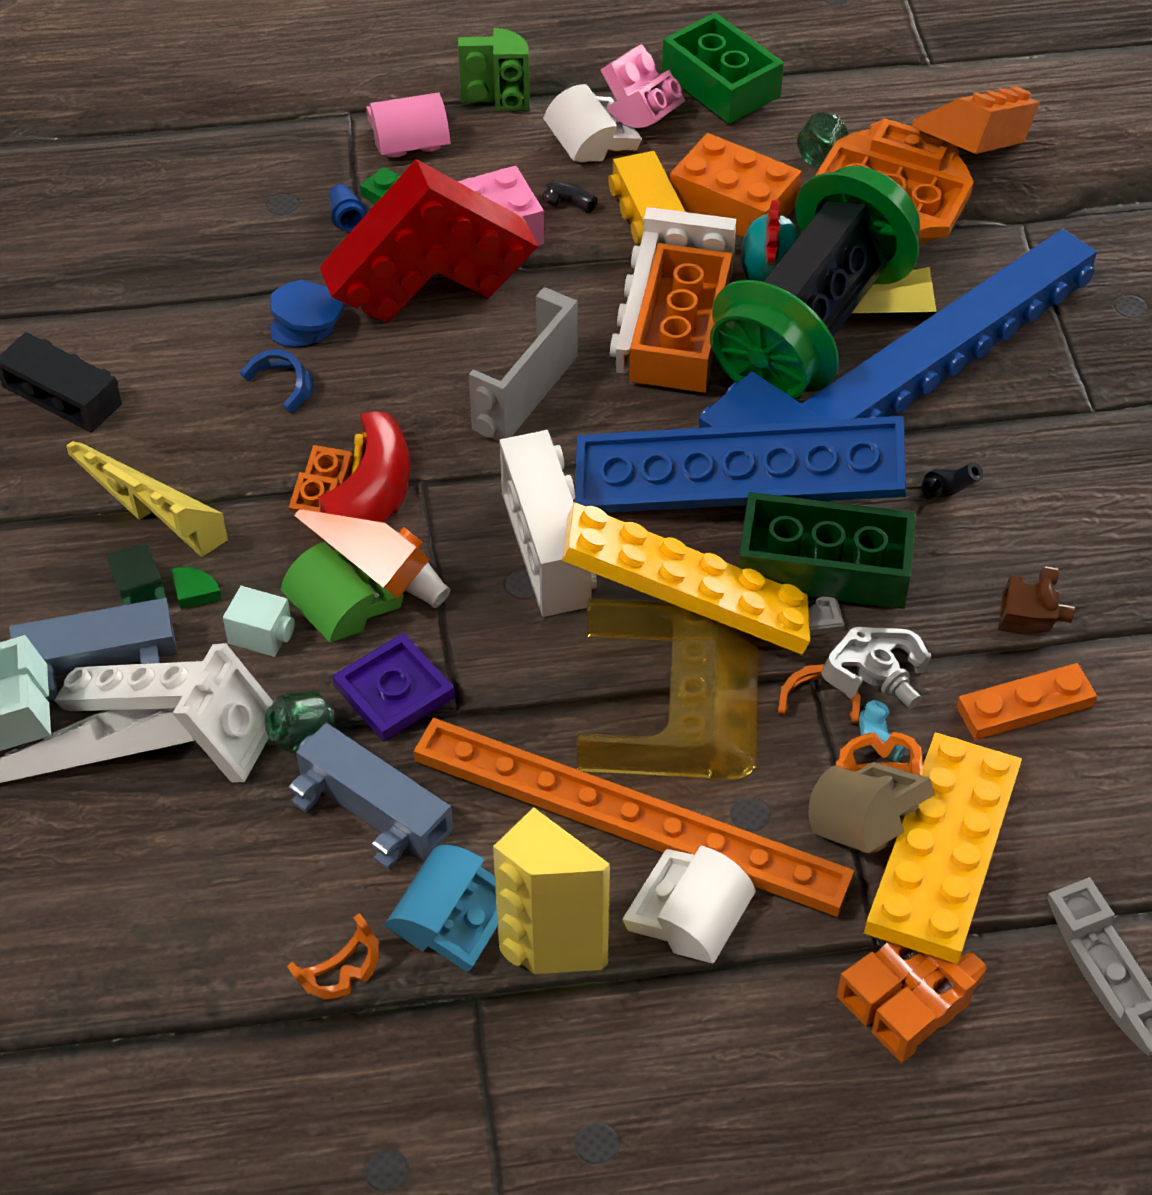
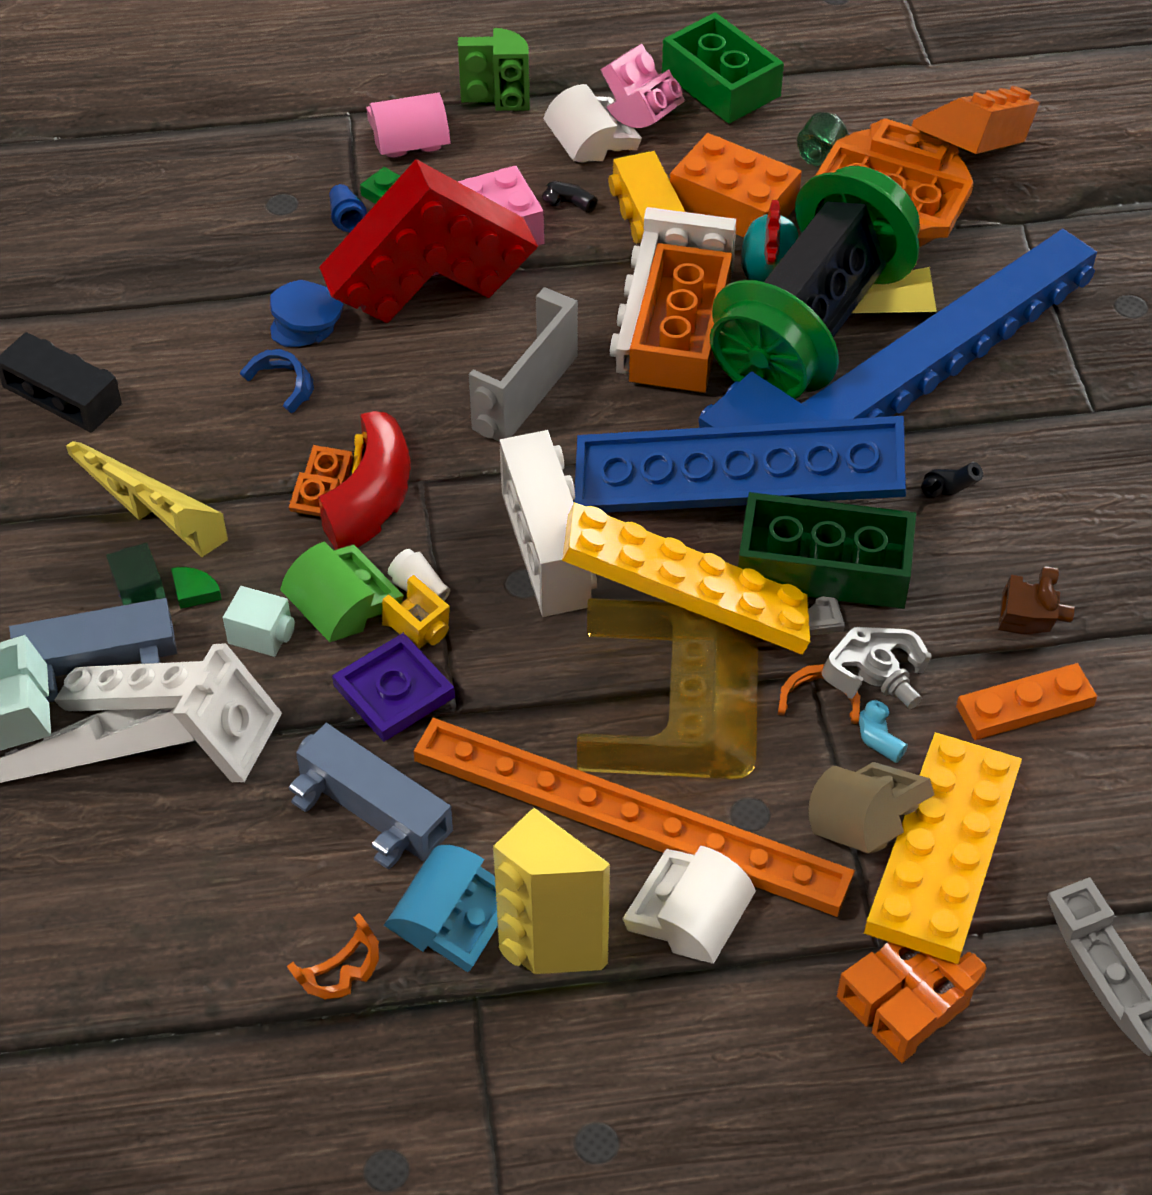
clear green head [265,691,335,751] -> none
slope [294,509,430,599] -> none
orange helmet [836,732,923,776] -> none
none -> yellow window [382,575,450,649]

